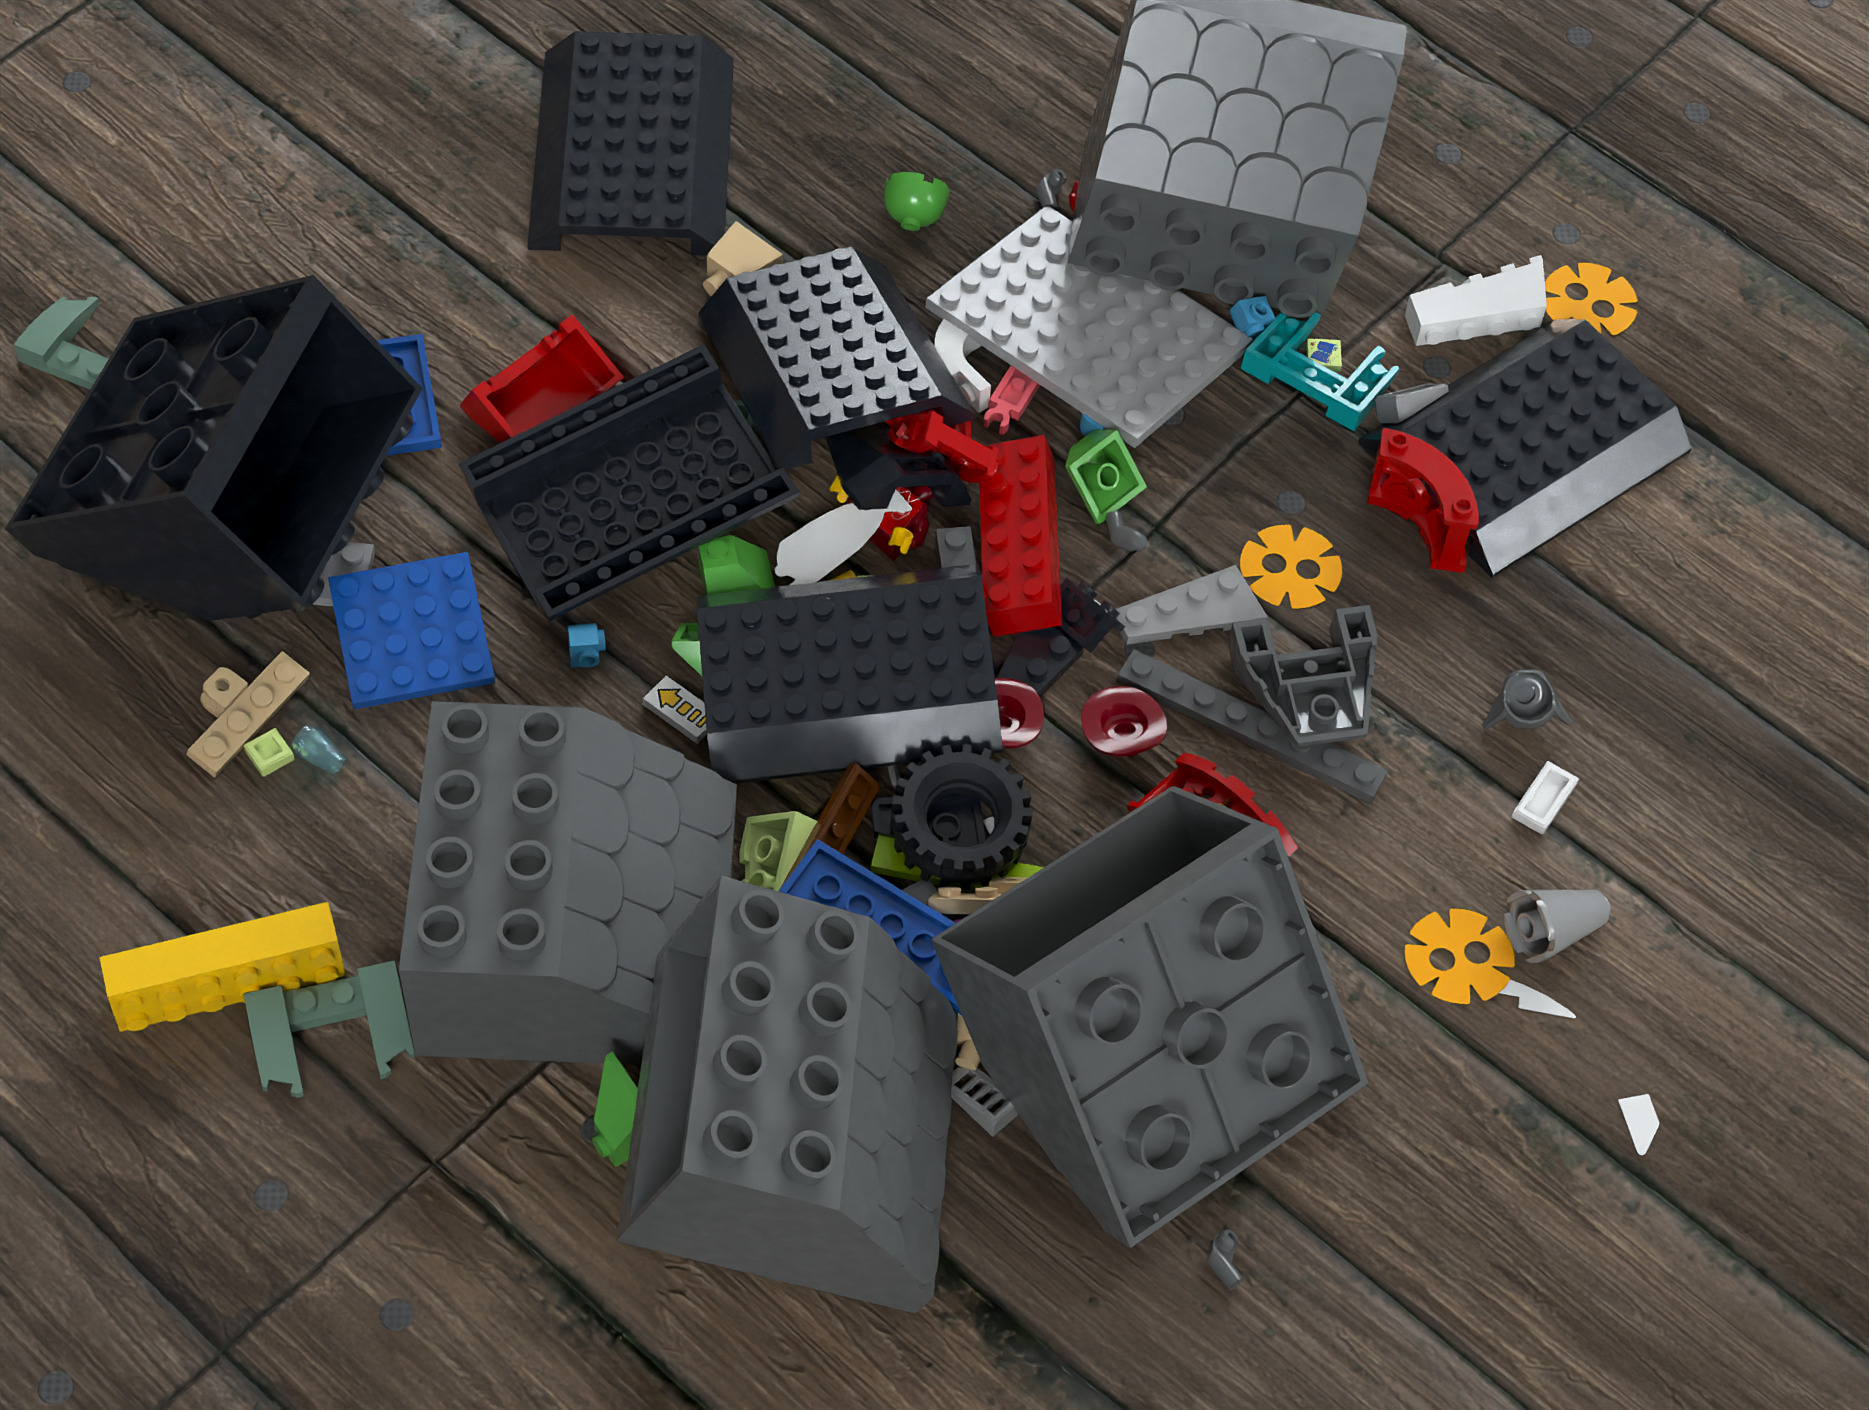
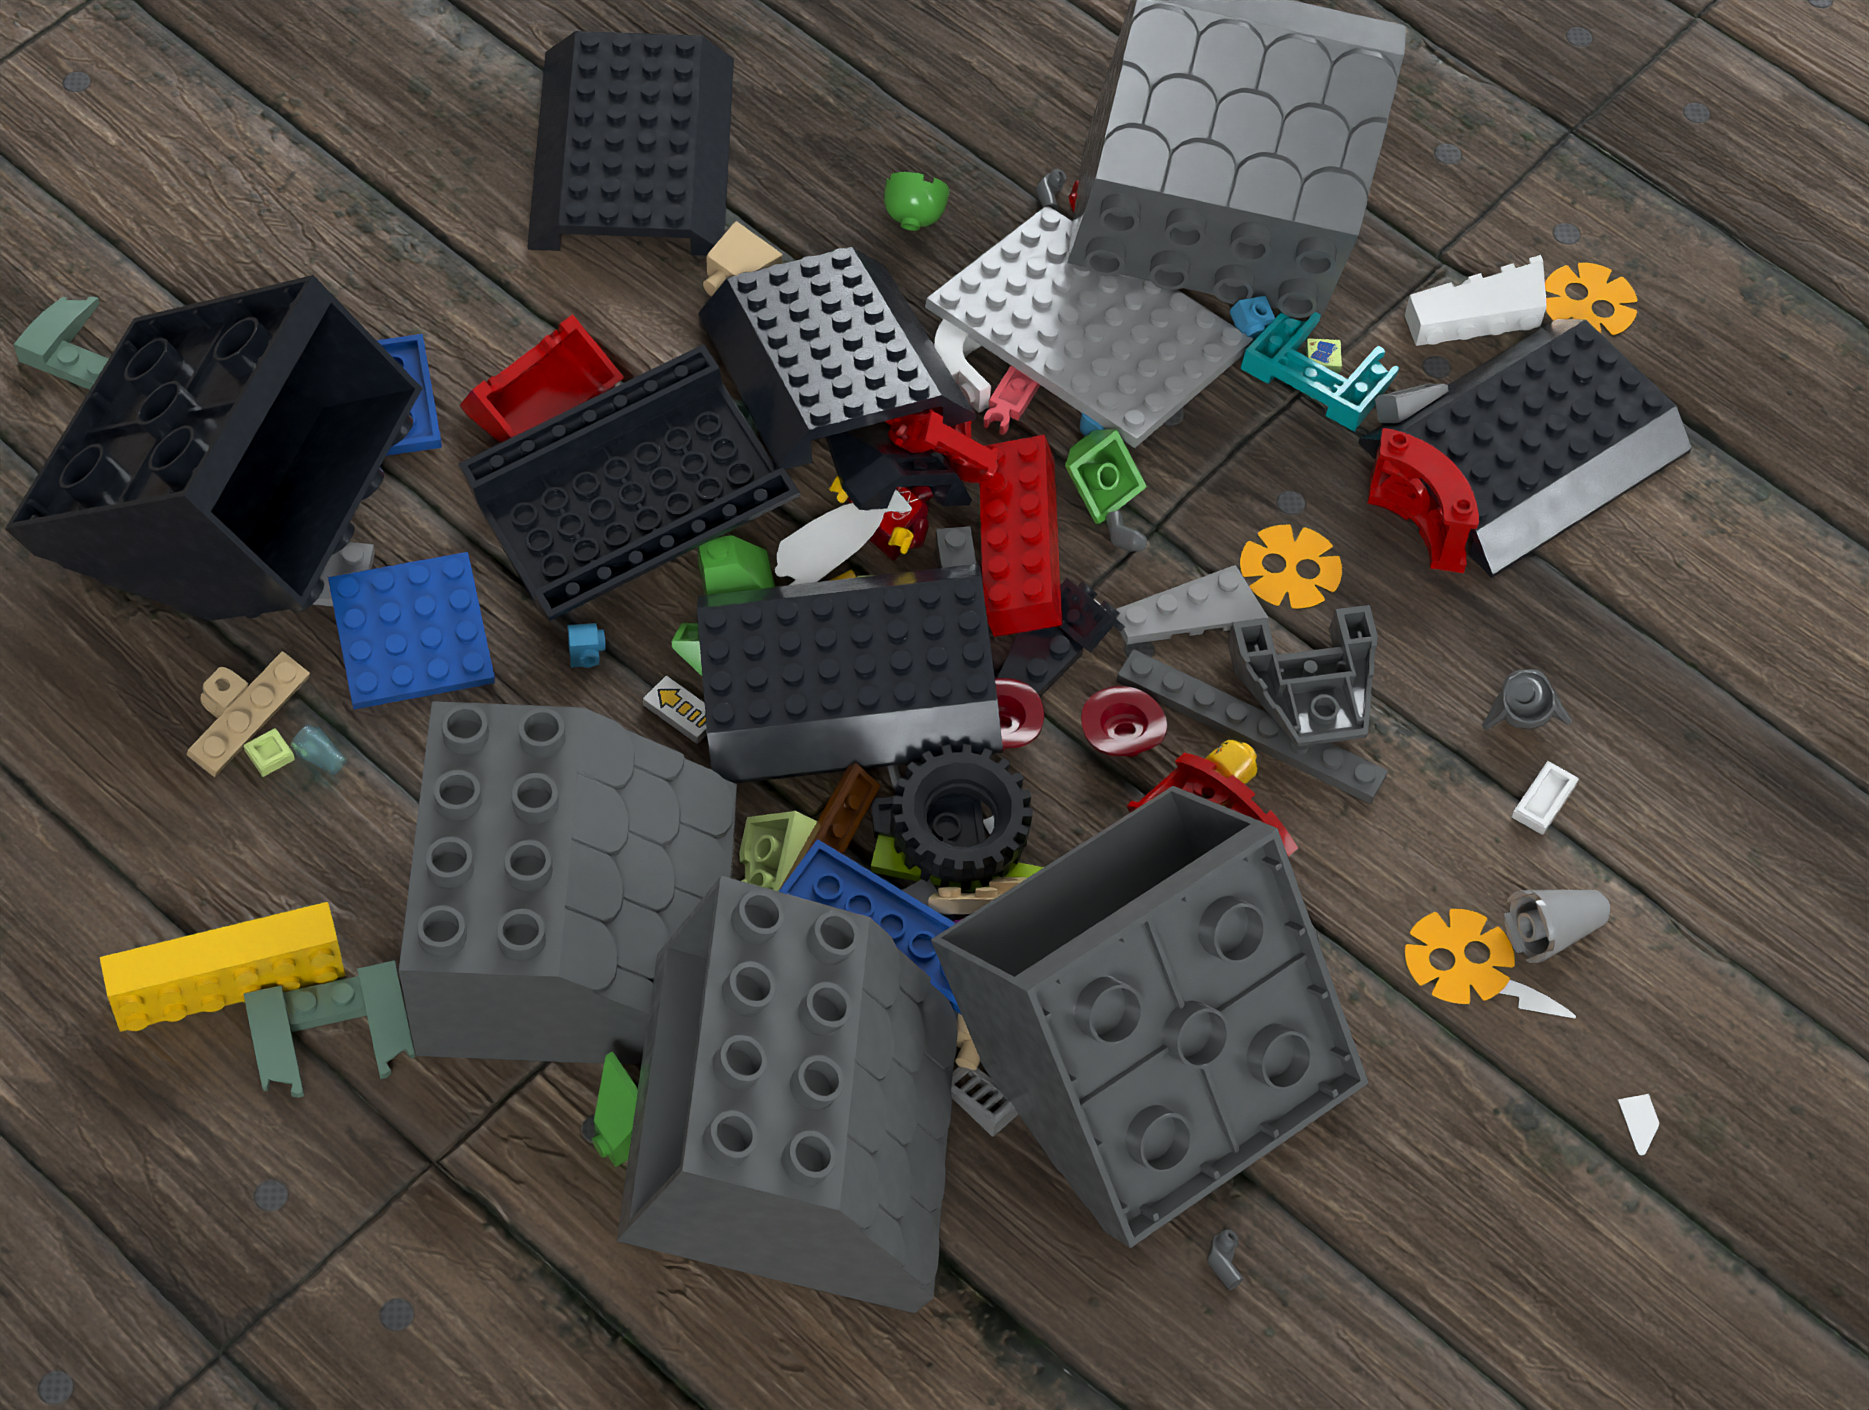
none -> yellow head [1205,740,1257,784]

